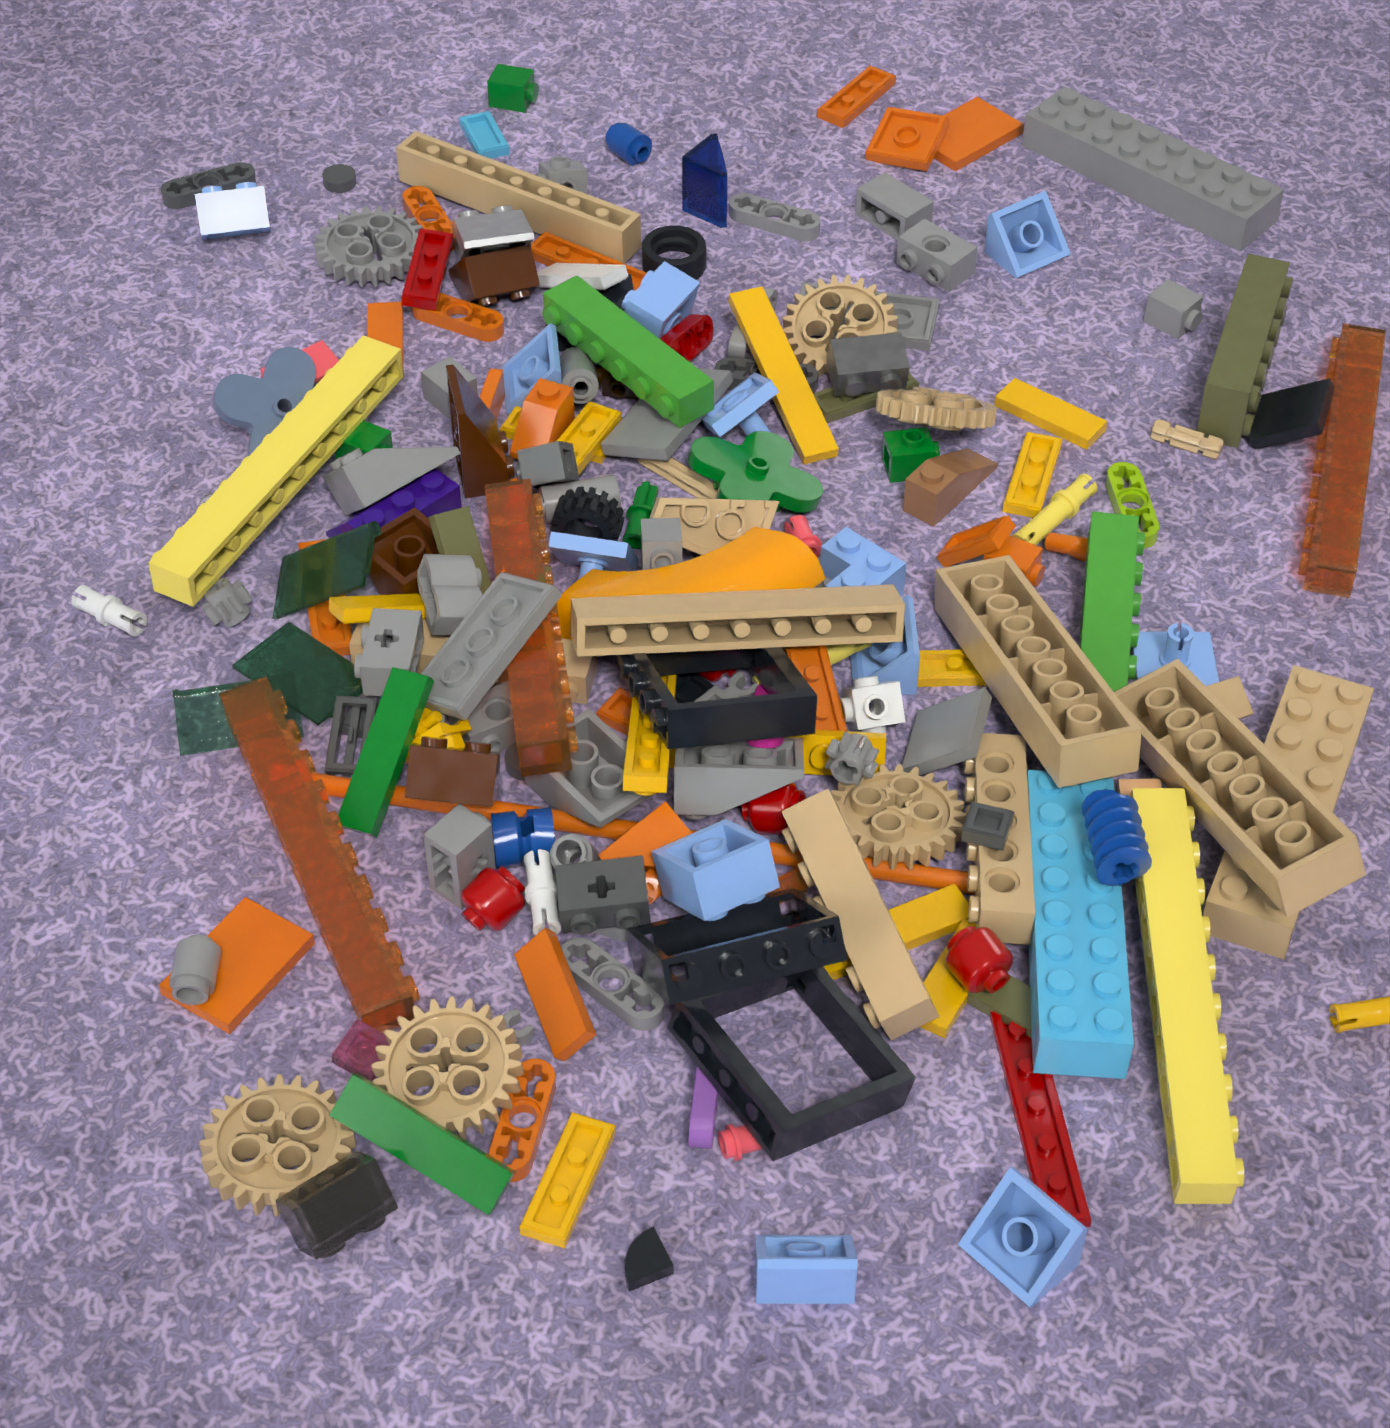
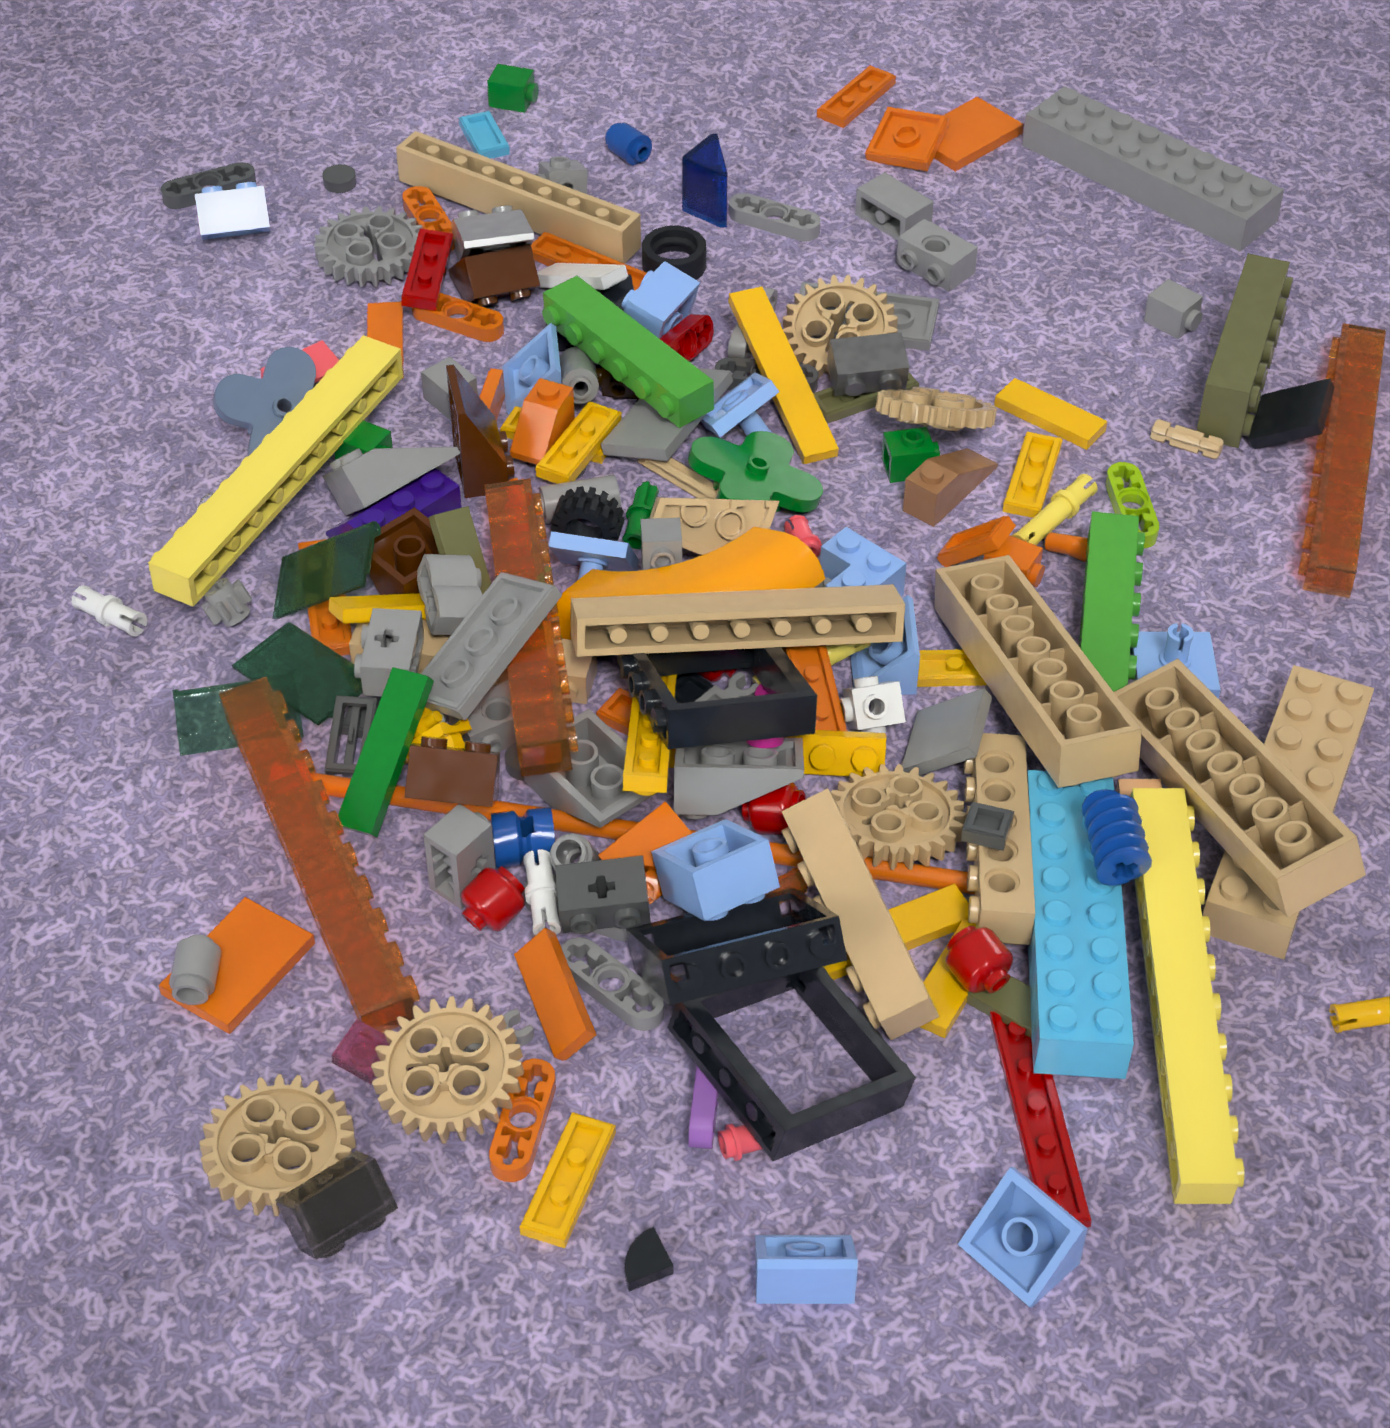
green tile [329,1073,516,1215] -> none
brick [516,441,579,490] -> none
light grey gear [825,731,879,786] -> none
light blue slope [984,191,1071,278] -> none
tan tile [1206,676,1254,720] -> none

